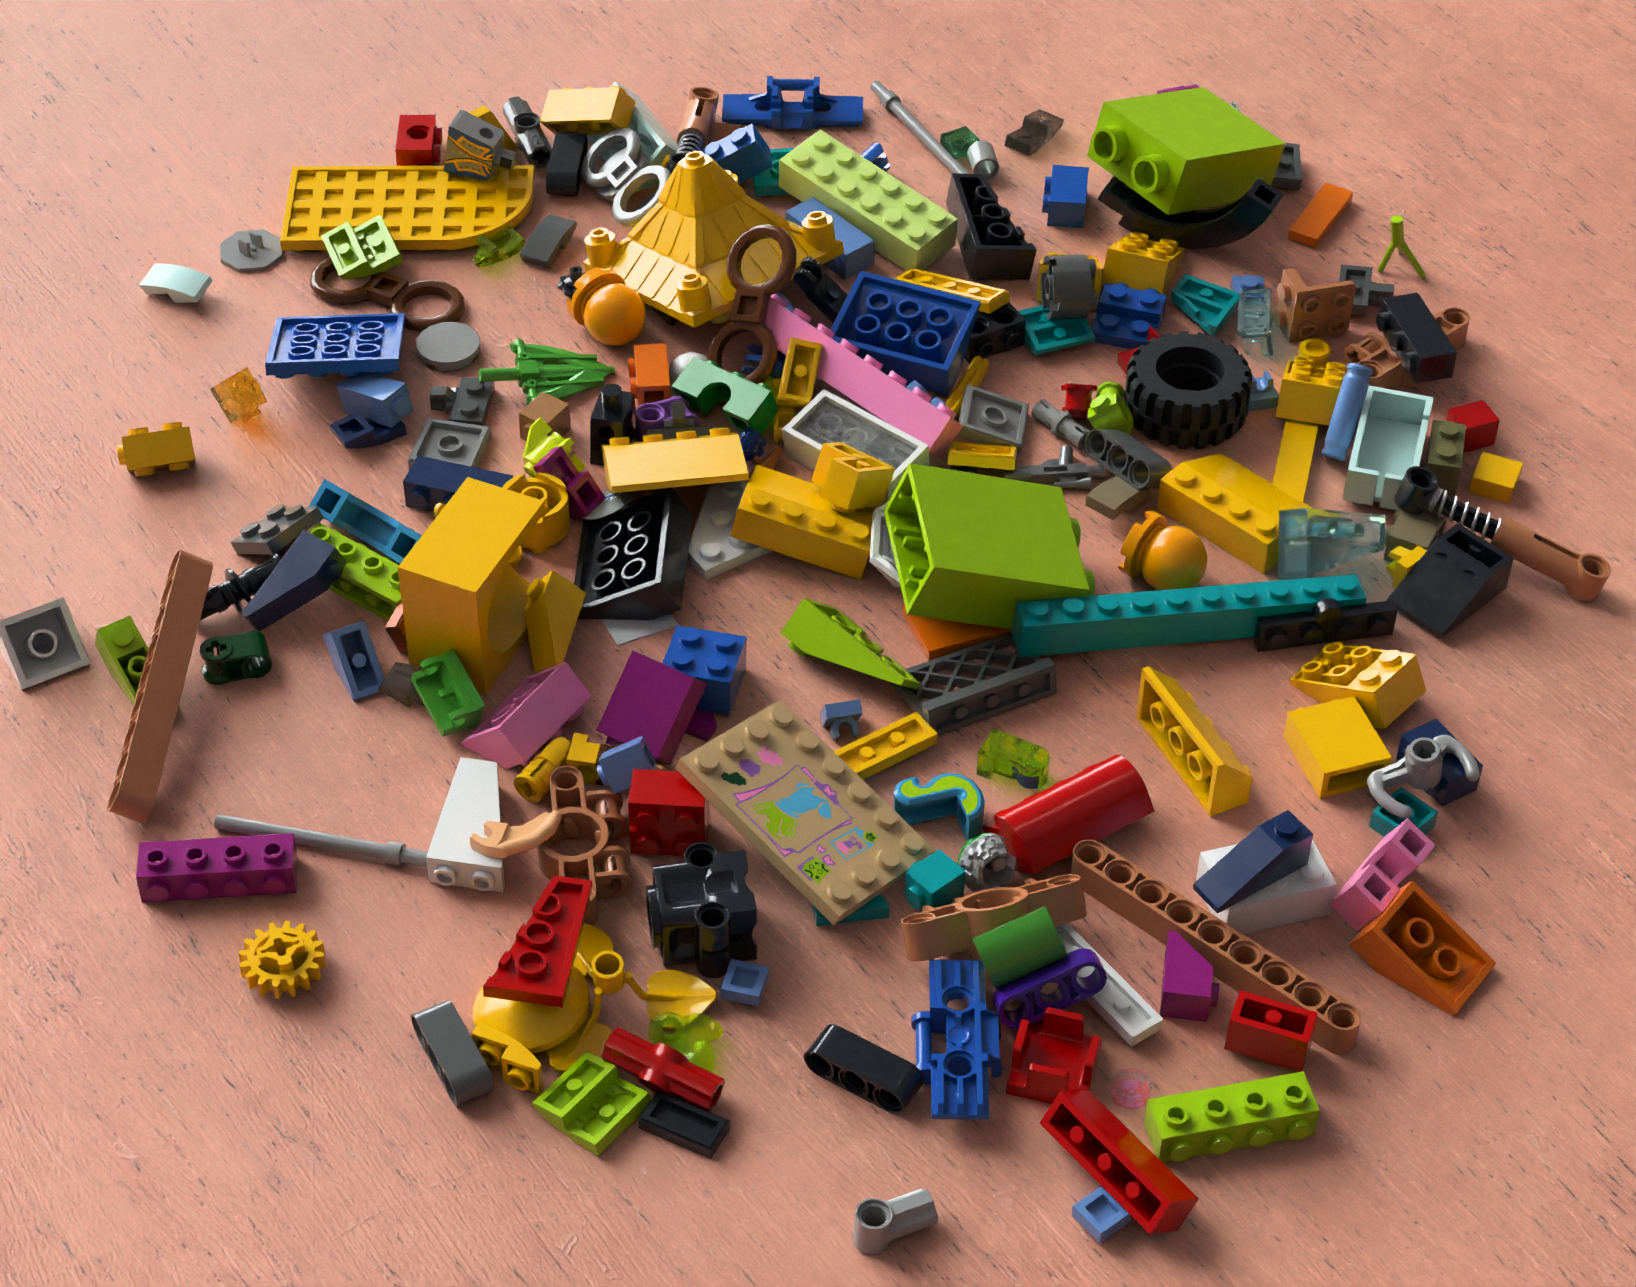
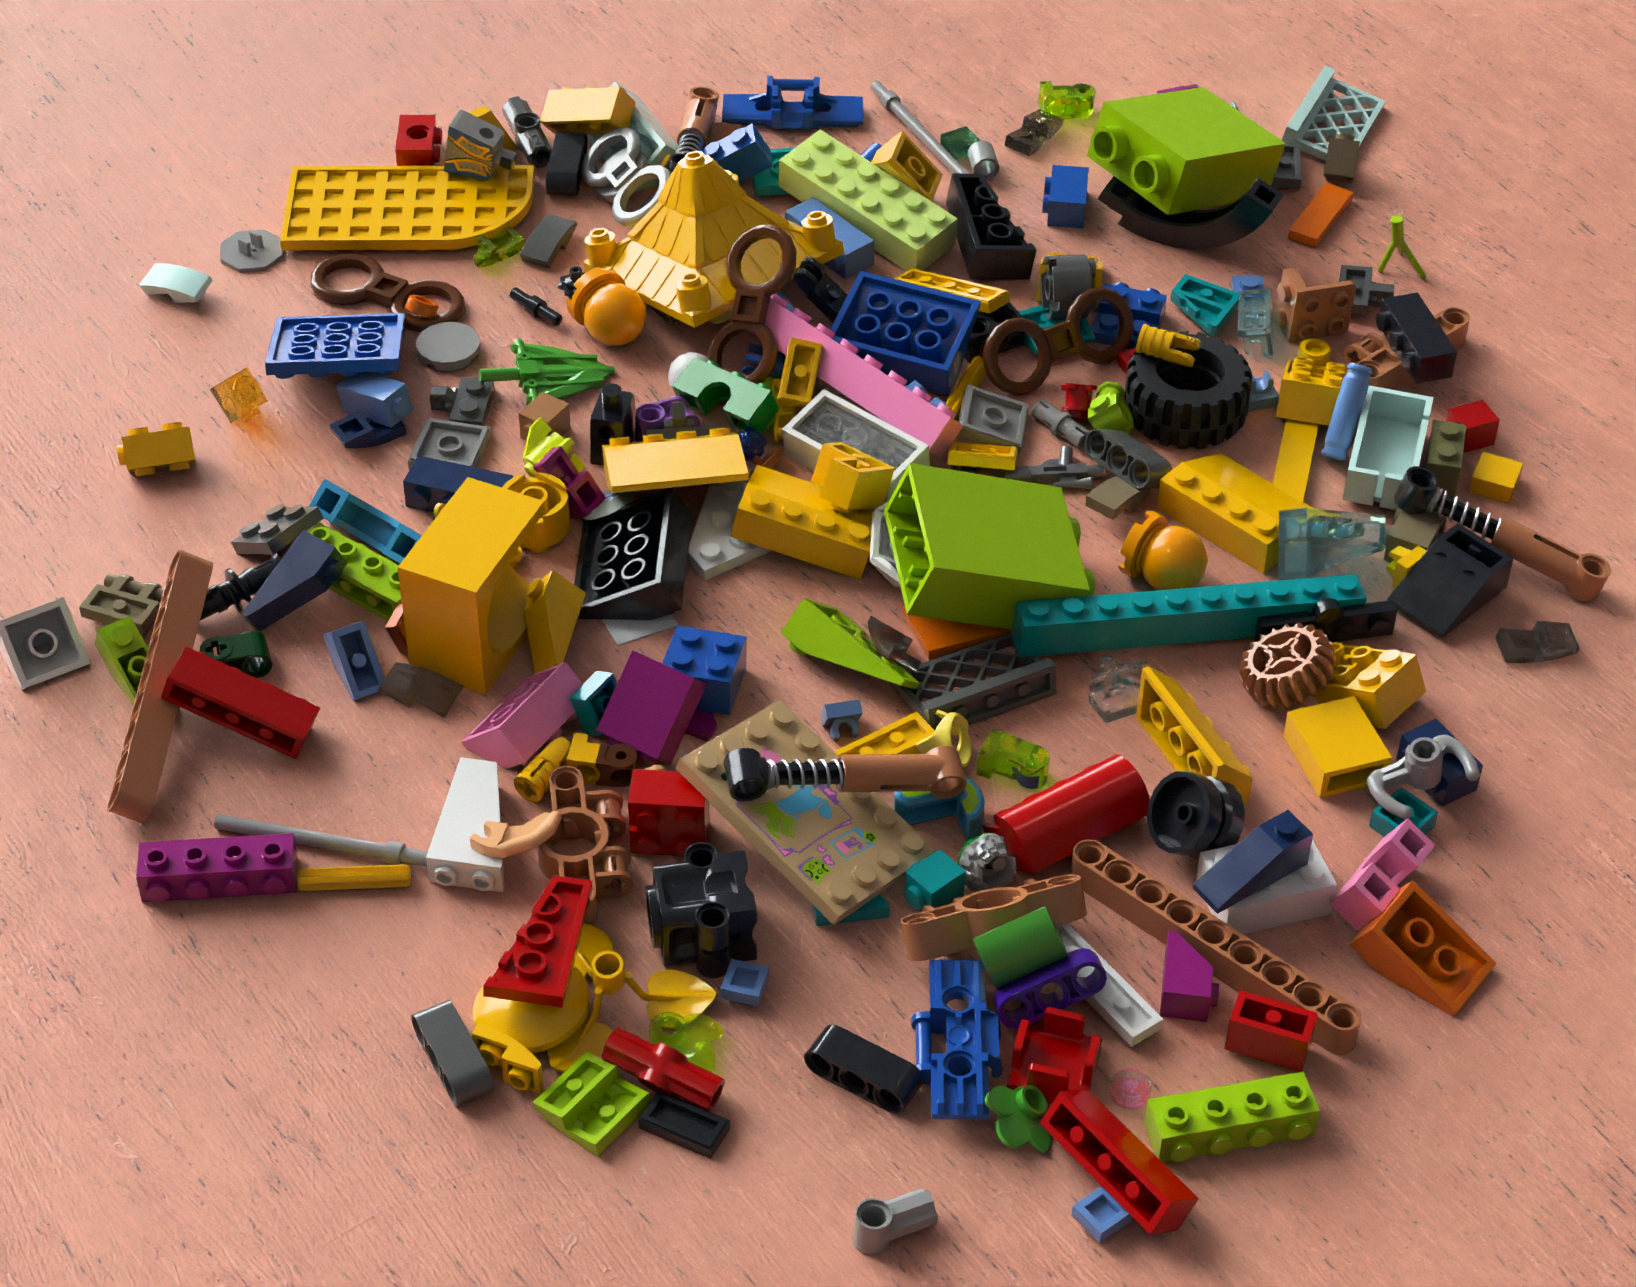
yellow gear [238,920,326,999] -> none
lime slope [321,215,404,280] -> none
bright green hinge [411,649,486,737] -> none
medium blue brick [597,735,659,794] -> none
orange brick [628,343,671,407] -> none
yellow slope [1101,232,1186,295] -> none
none -> dark tan plate [79,573,164,635]
none -> red brick [161,646,320,759]
none -> yellow axle [297,864,412,891]
none -> orange tile [405,295,439,318]
none -> black bar [509,287,563,326]
none -> teal piece [569,671,617,736]
none -> piece [723,746,967,802]
none -> clear smoke slope [868,616,922,674]
none -> yellow slope [872,131,943,201]
none -> light yellow piece [916,710,972,769]
none -> reddish brown bar [983,287,1134,395]
none -> bright green plate [984,1085,1052,1153]
none -> clear neon green leg [1038,81,1095,120]
none -> clear slope [1088,655,1147,723]
none -> yellow hinge [1136,324,1202,367]
none -> black wheel [1147,771,1245,859]
none -> nougat gear [1239,622,1337,709]
none -> light aqua fence [1282,65,1386,161]
none -> dark tan brick [1324,133,1360,180]
none -> clear smoke slope [1495,621,1580,663]

